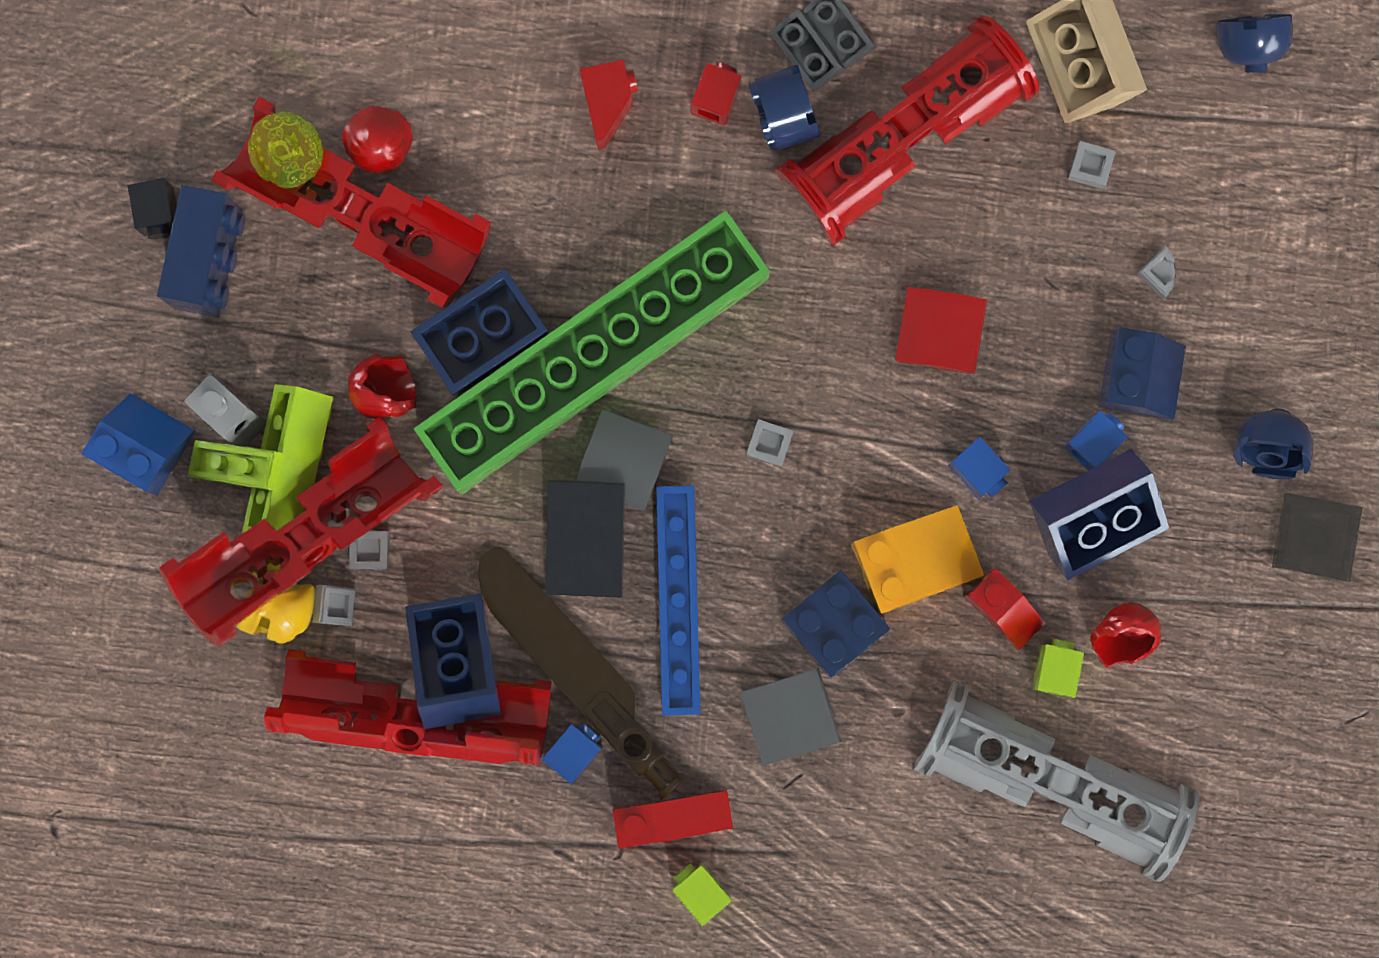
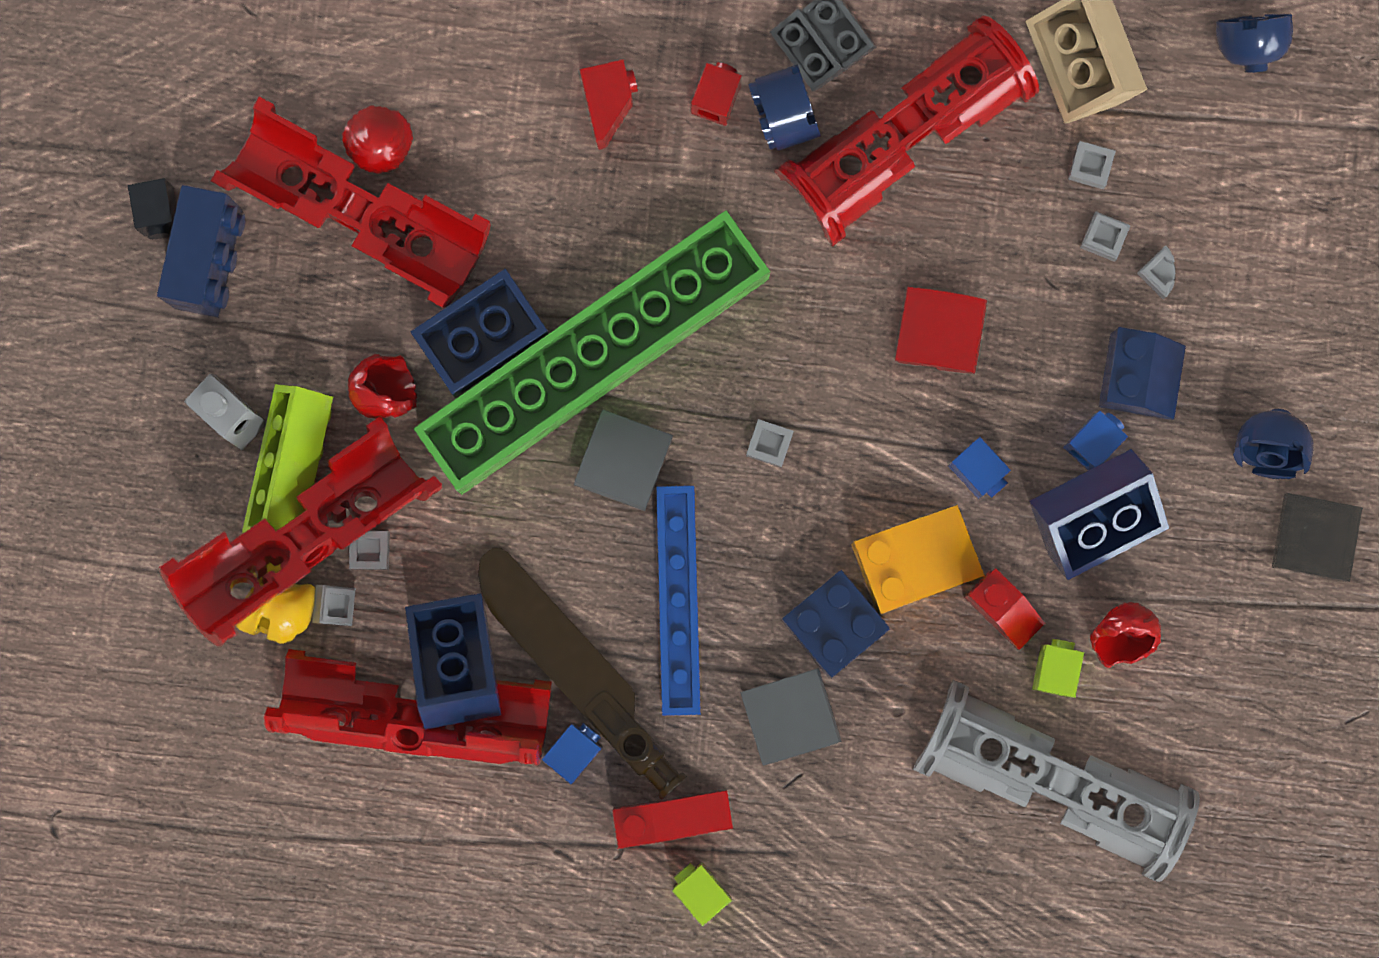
blue slope [81,393,196,496] -> none
lime tile [187,440,285,491] -> none
clear neon green tile [248,111,323,188] -> none
black tile [546,480,625,598] -> none
none -> light grey tile [1080,211,1131,262]

